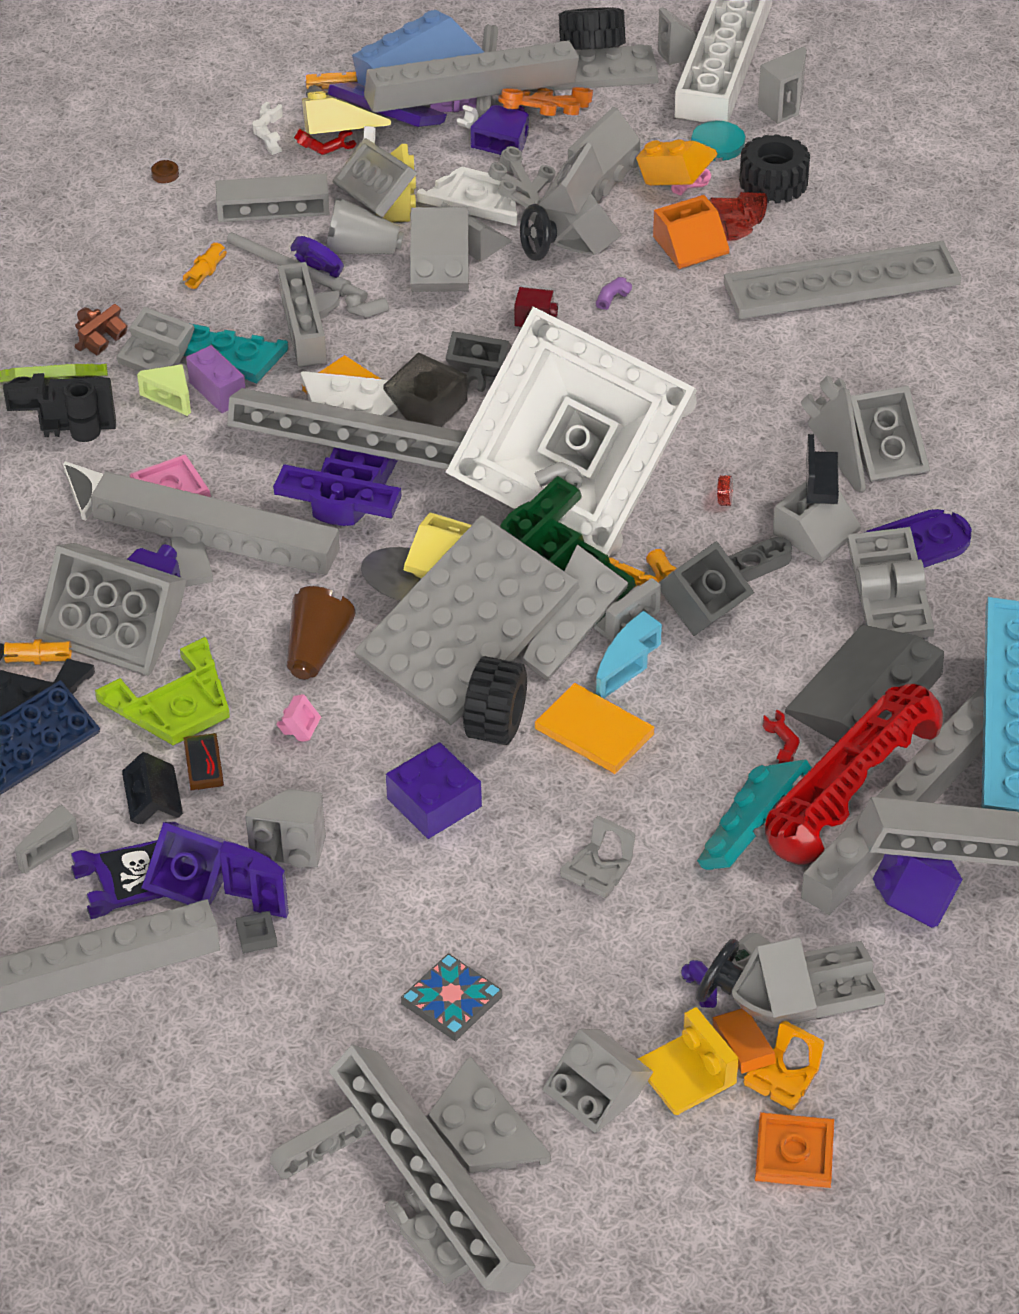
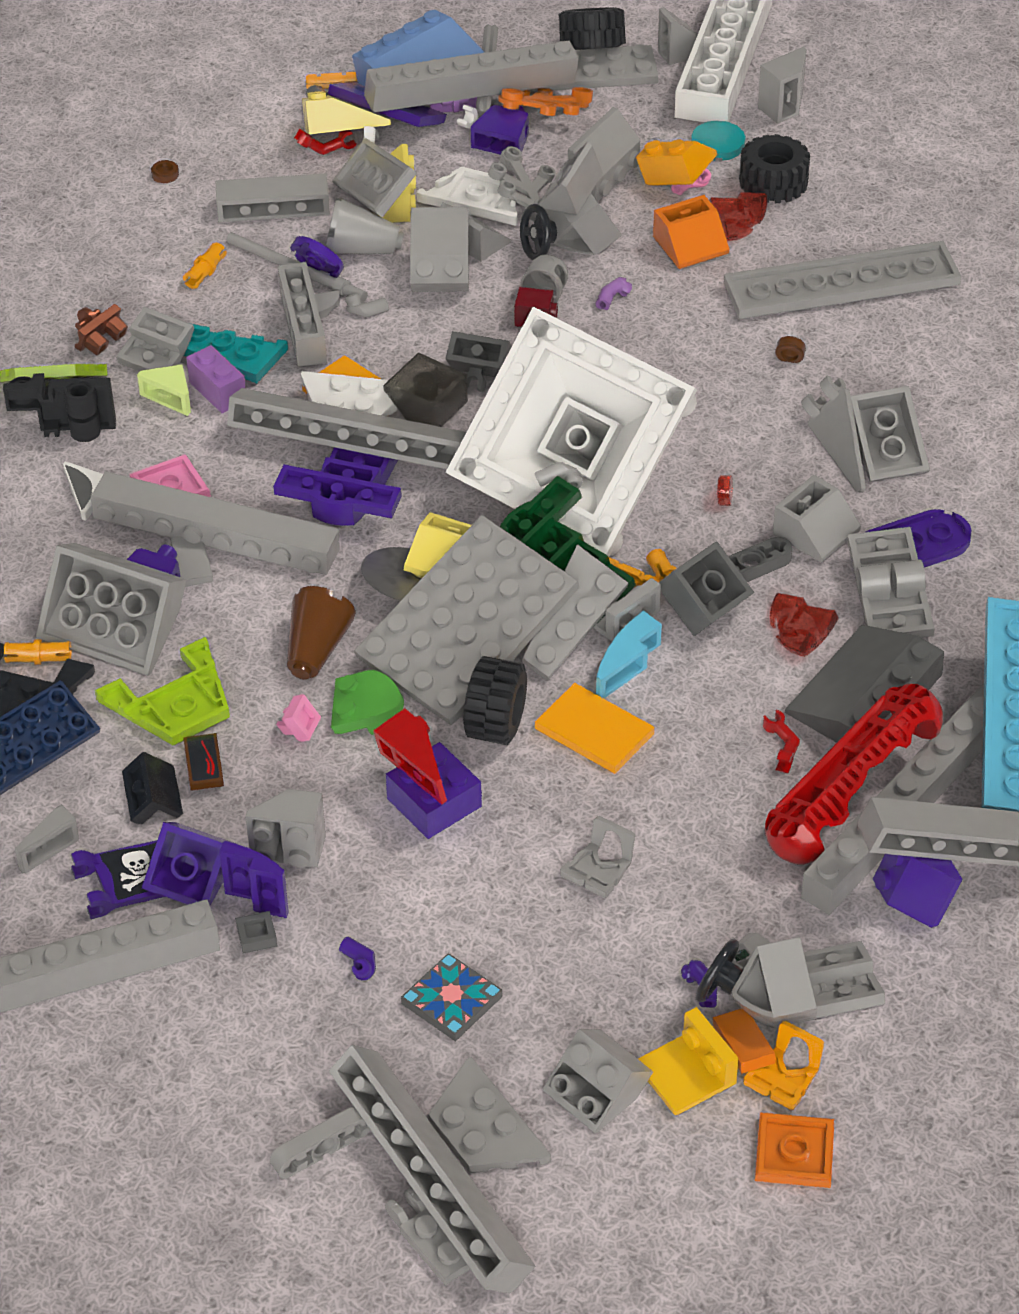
white piece [252,102,283,155] -> none
teal wing [697,759,812,870] -> none
black panel [806,434,839,504] -> none
none -> bright green slope [331,670,404,735]
none -> dark purple arm [339,936,376,980]
none -> red slope [373,708,447,804]
none -> light grey helmet [521,254,568,303]
none -> clear red brick [770,593,839,657]
none -> reddish brown tile [775,336,806,363]

